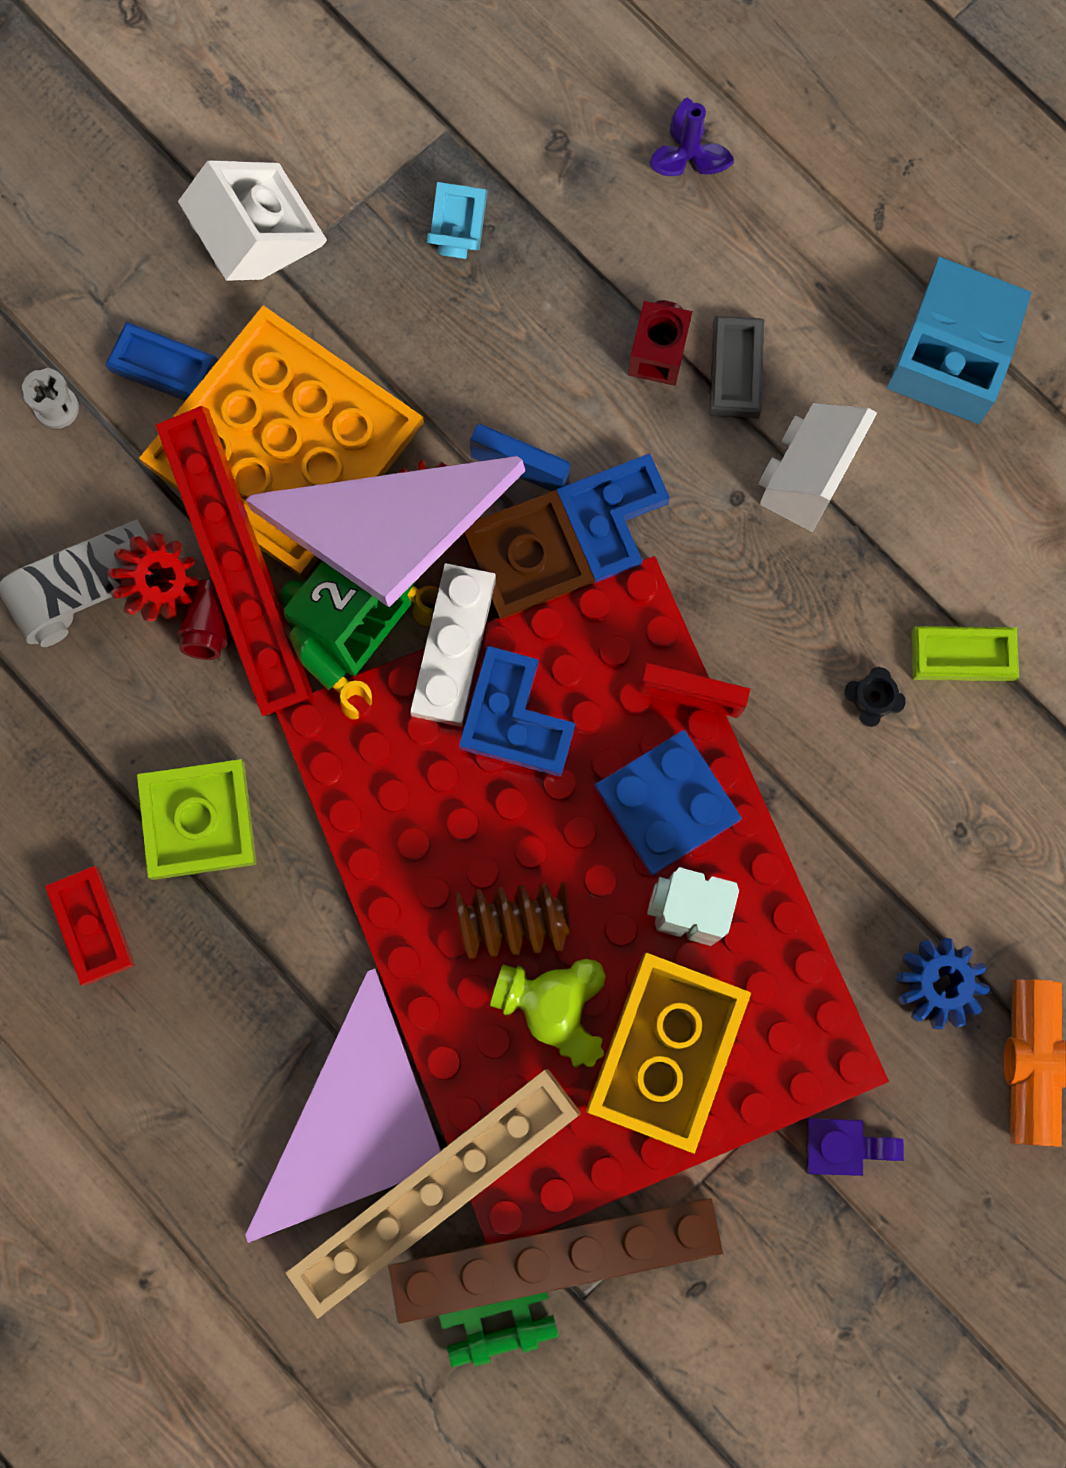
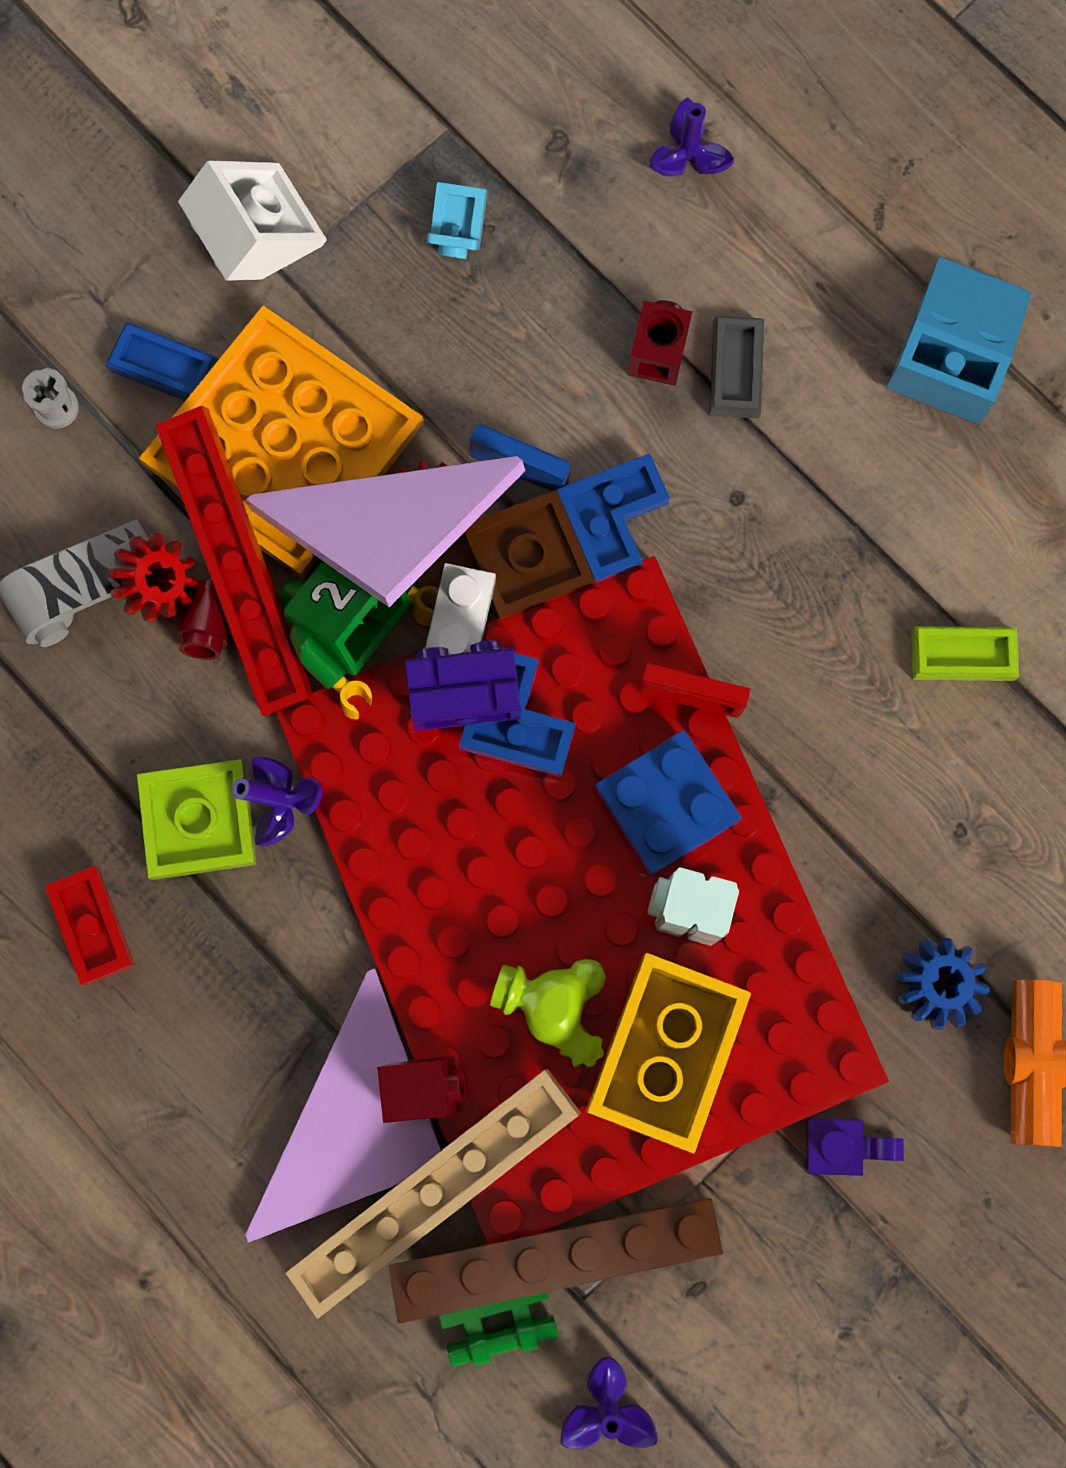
reddish brown piece [456,881,569,959] -> none
white slope [758,403,877,532] -> none
black plate [844,667,906,727] -> none
none -> dark purple plant [232,757,322,846]
none -> dark red brick [377,1056,466,1123]
none -> dark purple brick [405,641,521,731]
none -> dark purple plant [560,1356,658,1449]

